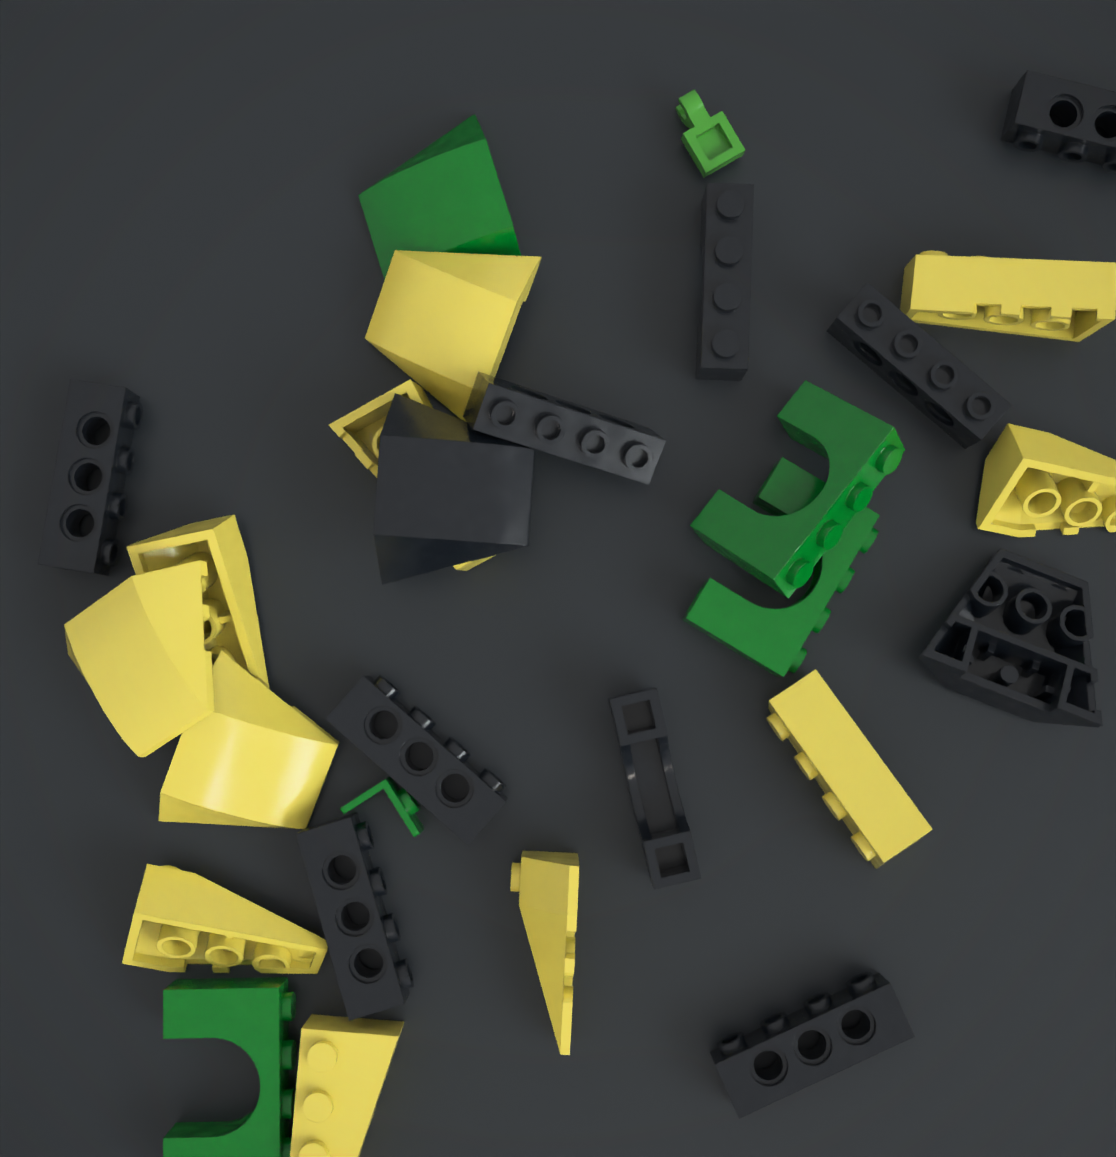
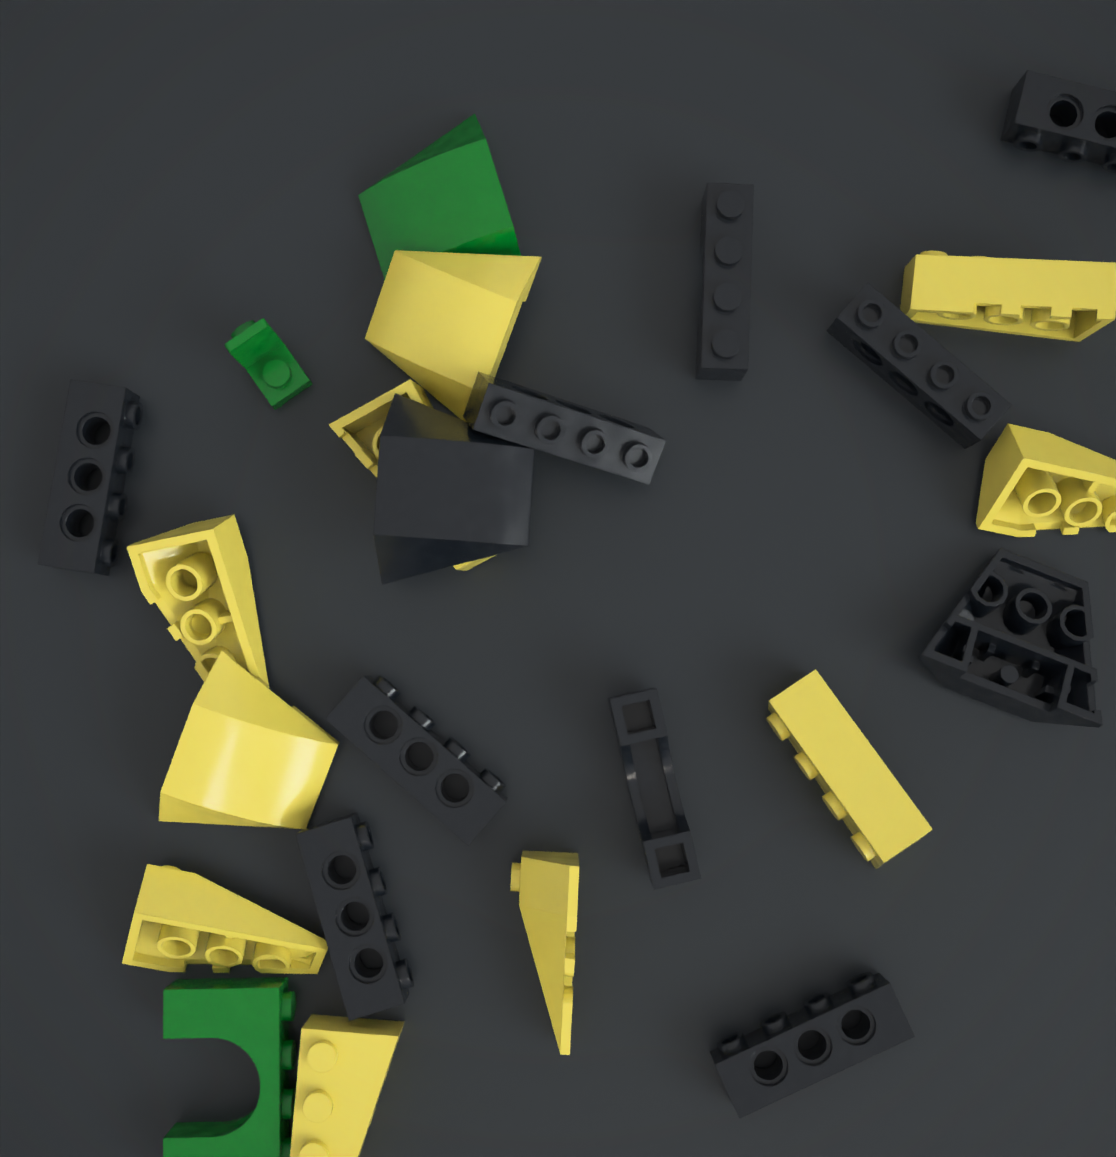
light yellow wedge [64,560,214,757] -> none
green bracket [340,776,424,837] -> none
bright green plate [675,90,745,178] -> none
green arch [682,457,880,677] -> none
green arch [690,380,905,599] -> none
none -> green bracket [224,318,313,410]

